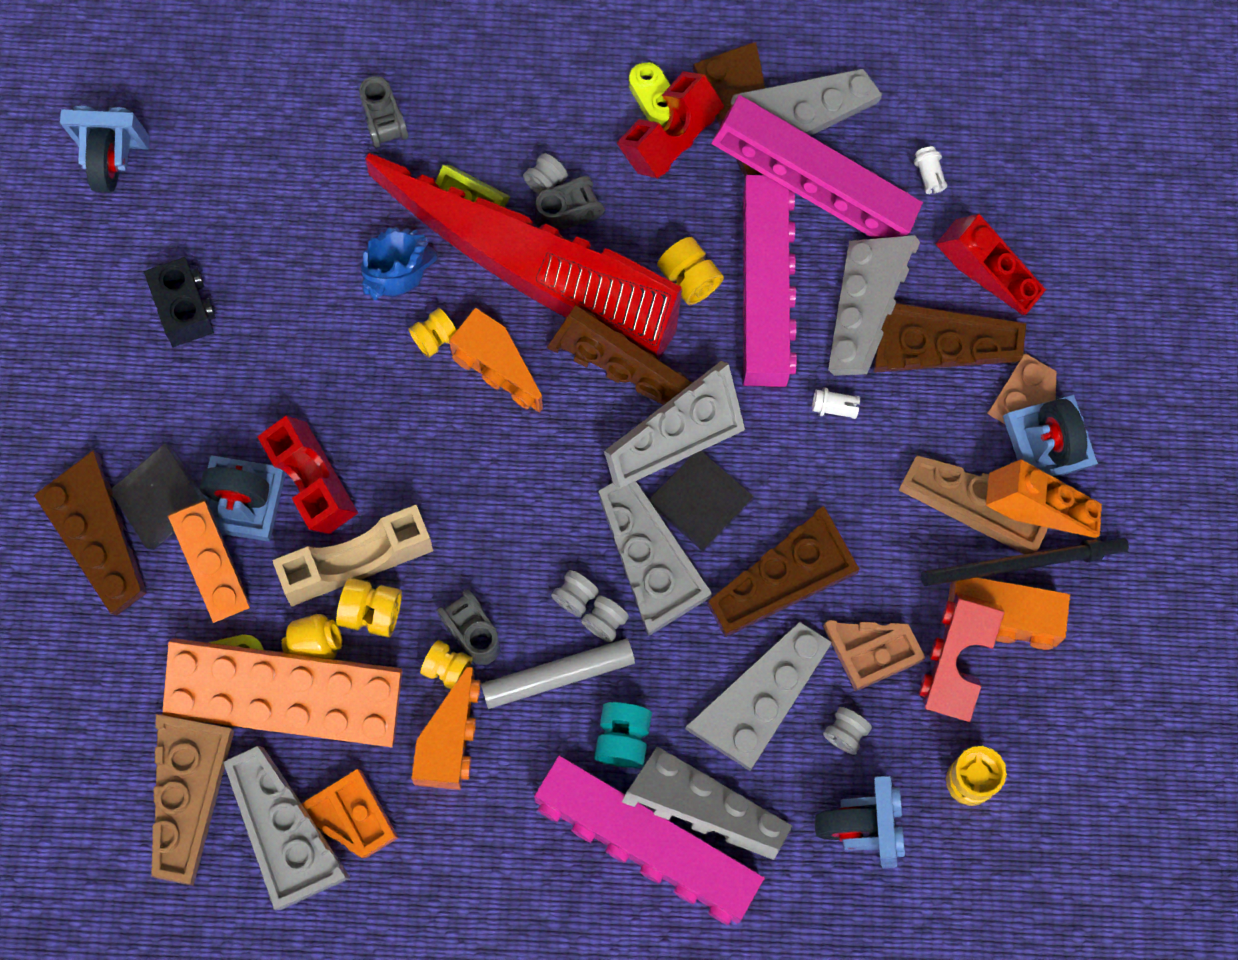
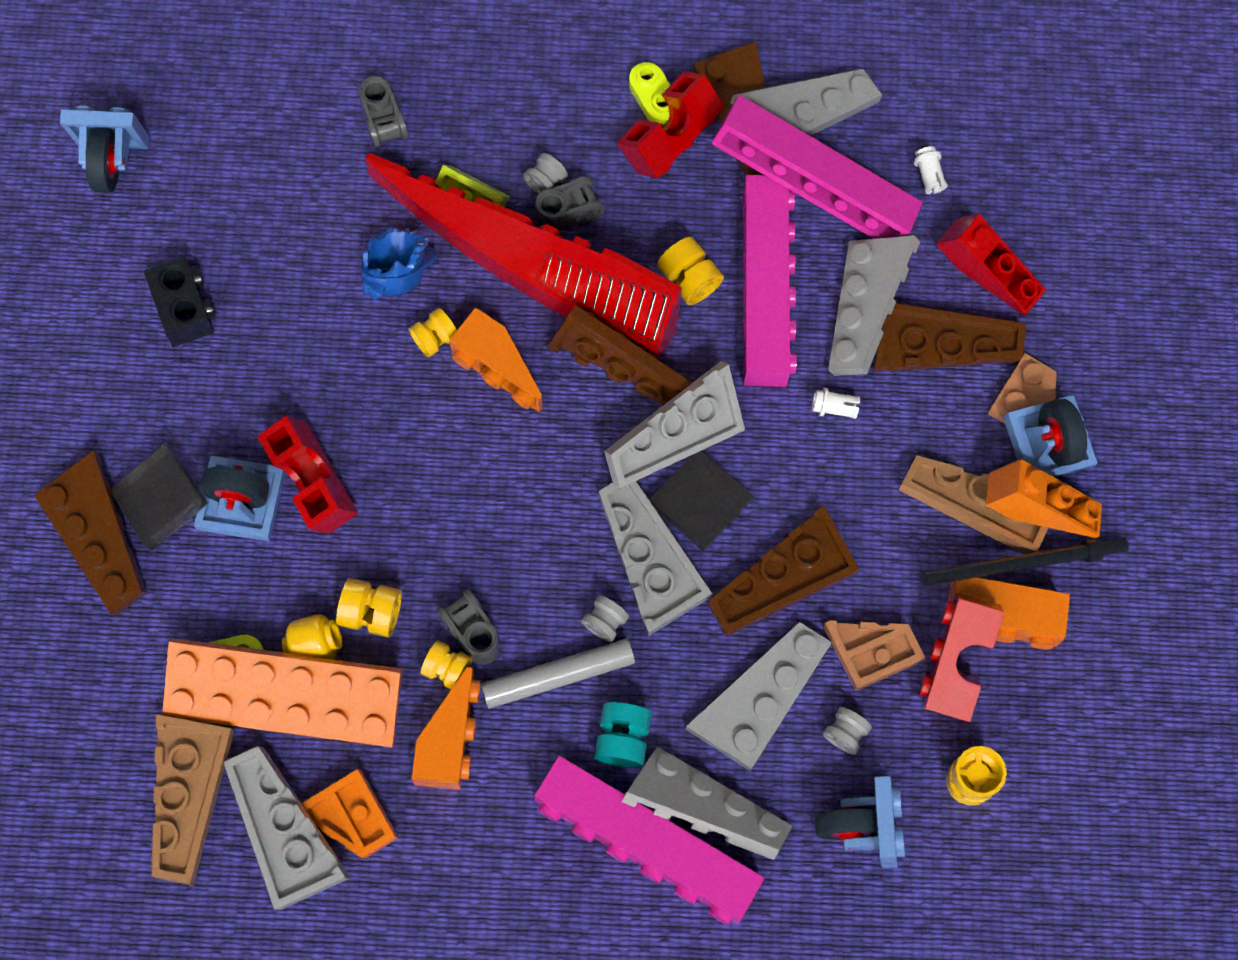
orange brick [168,499,250,623] -> none
tan arch [272,505,433,607] -> none
light grey wheel [551,570,599,617] -> none

